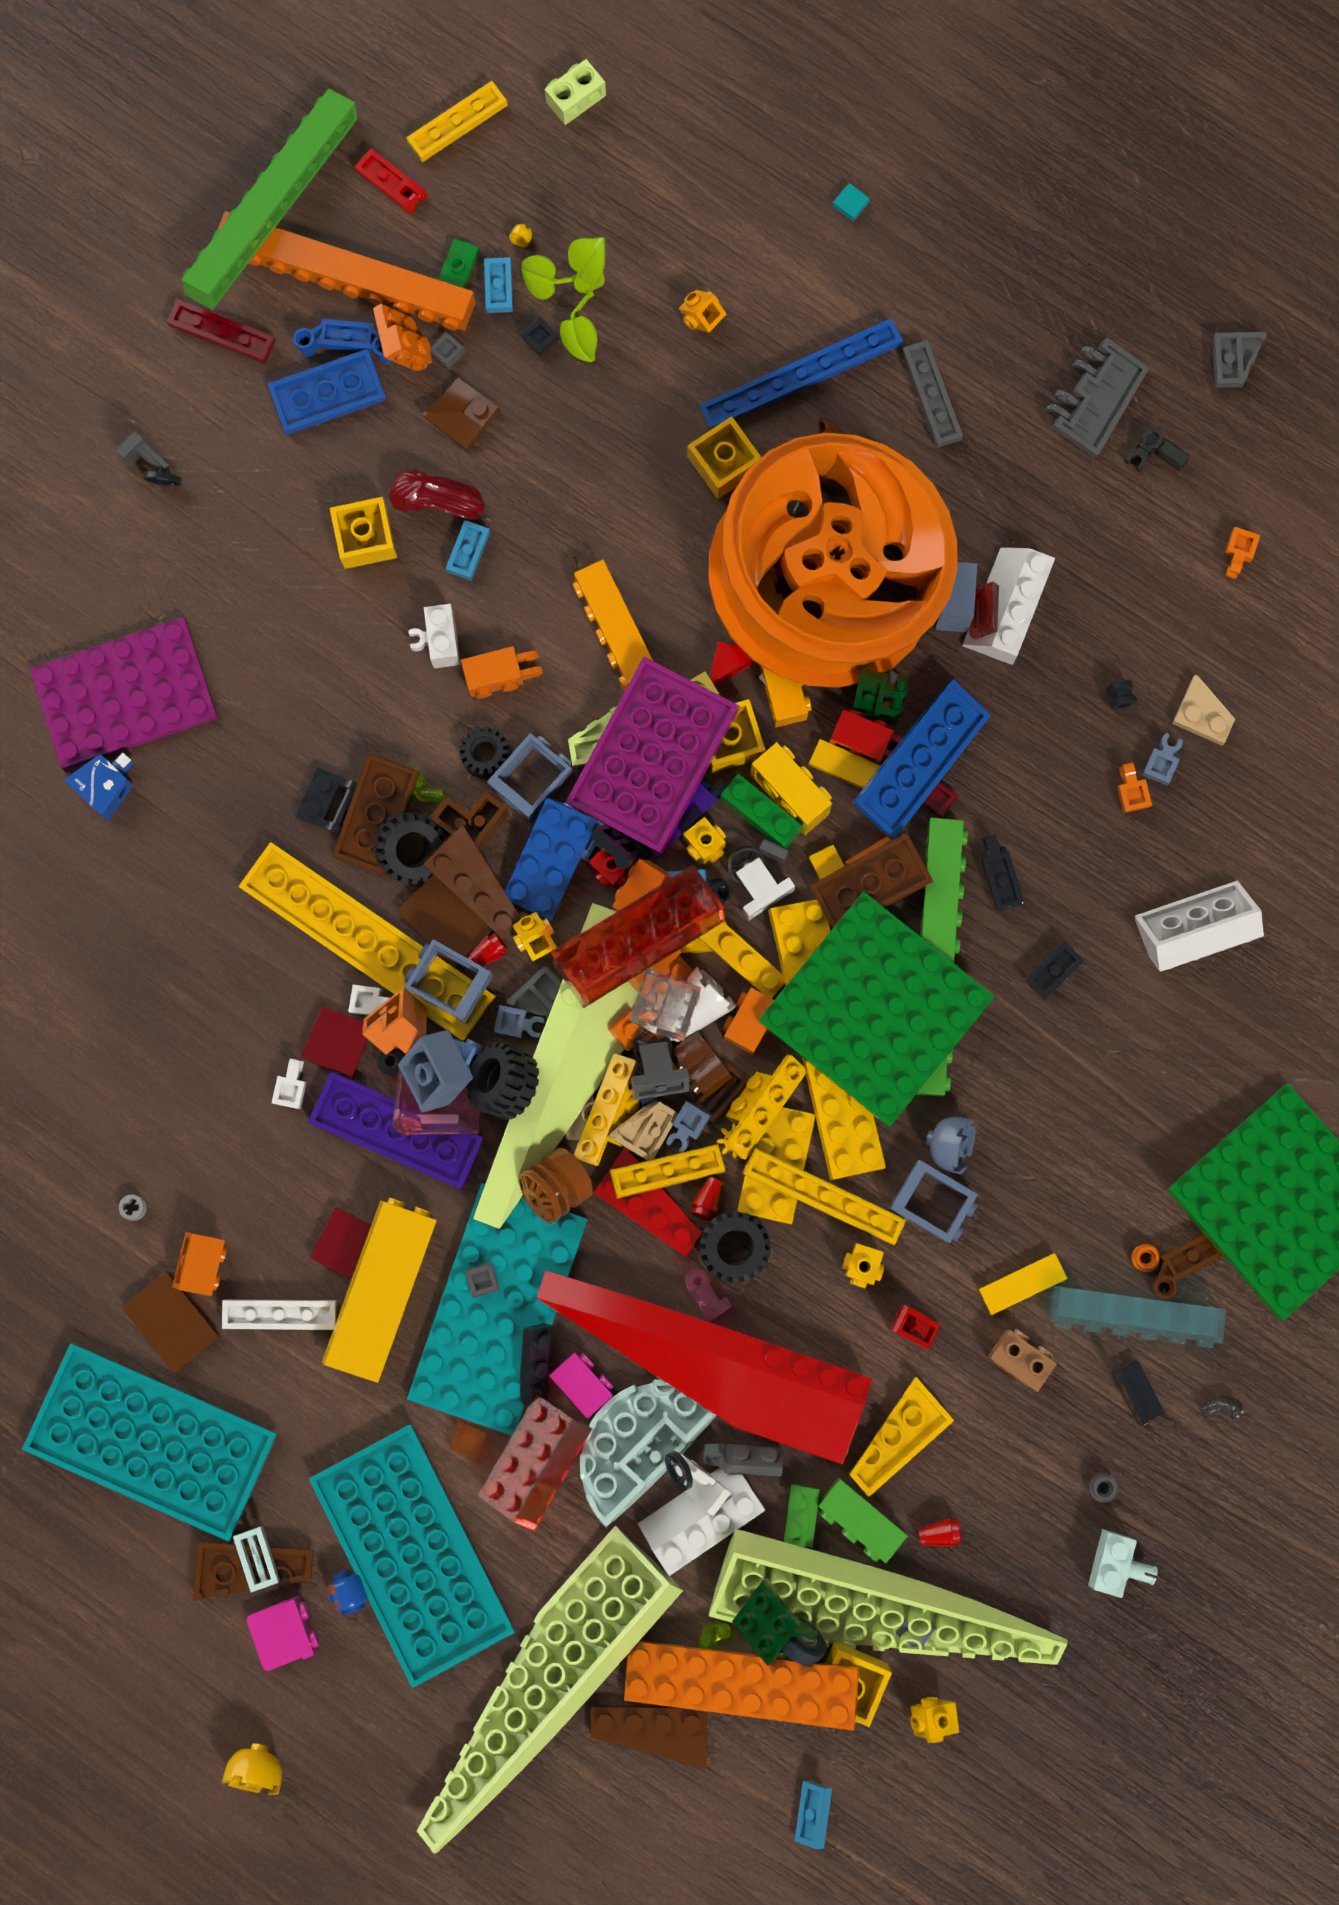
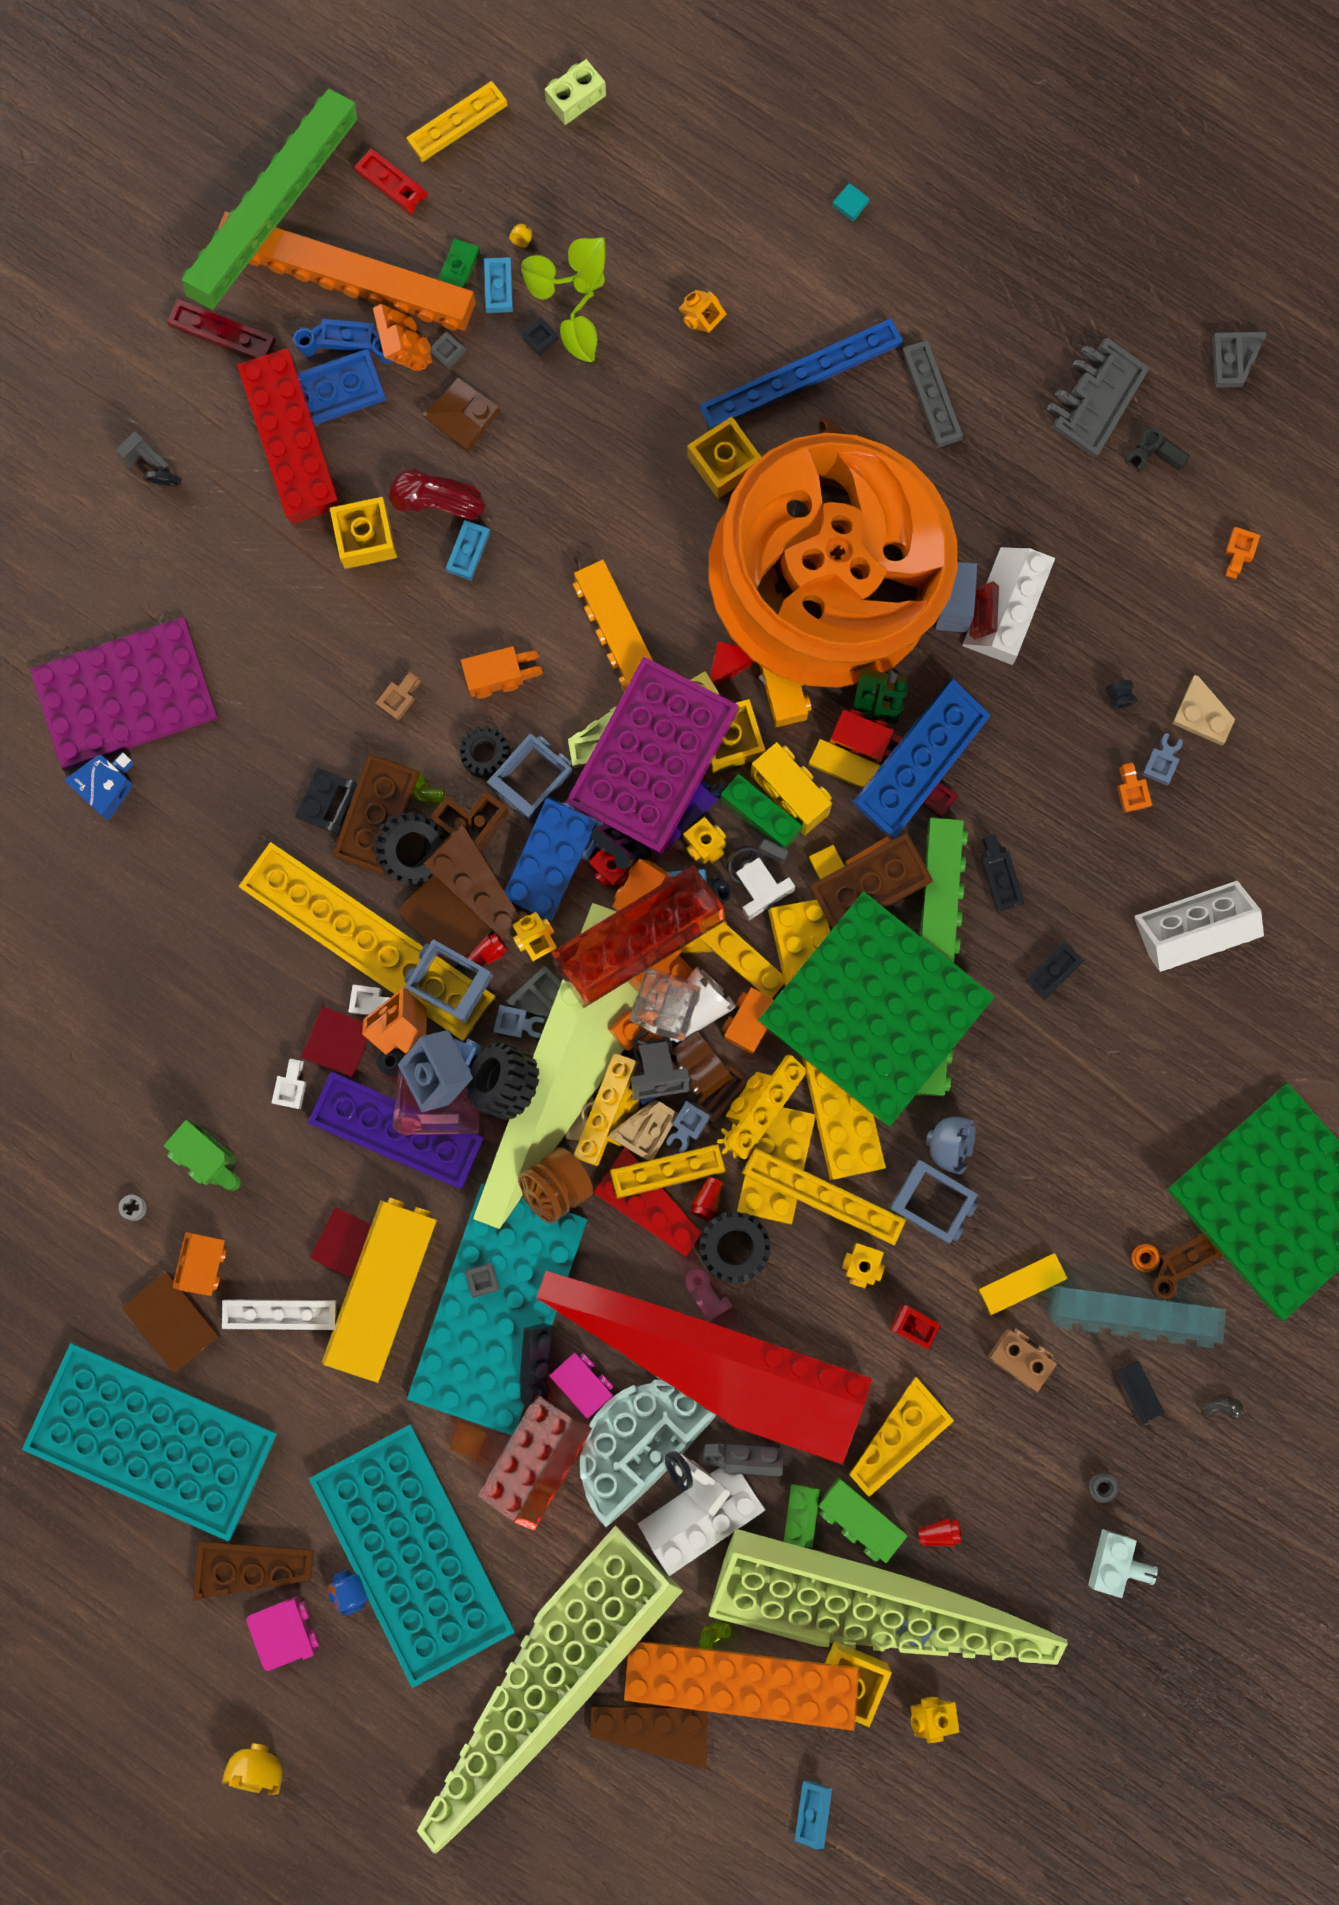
light aqua tile [233,1526,280,1592] -> none
white brick [408,604,461,668] -> none
dark green plate [732,1580,826,1666] -> none
none -> bright green hinge [164,1120,242,1191]
none -> red brick [237,348,341,524]
none -> medium nougat plate [376,672,421,721]

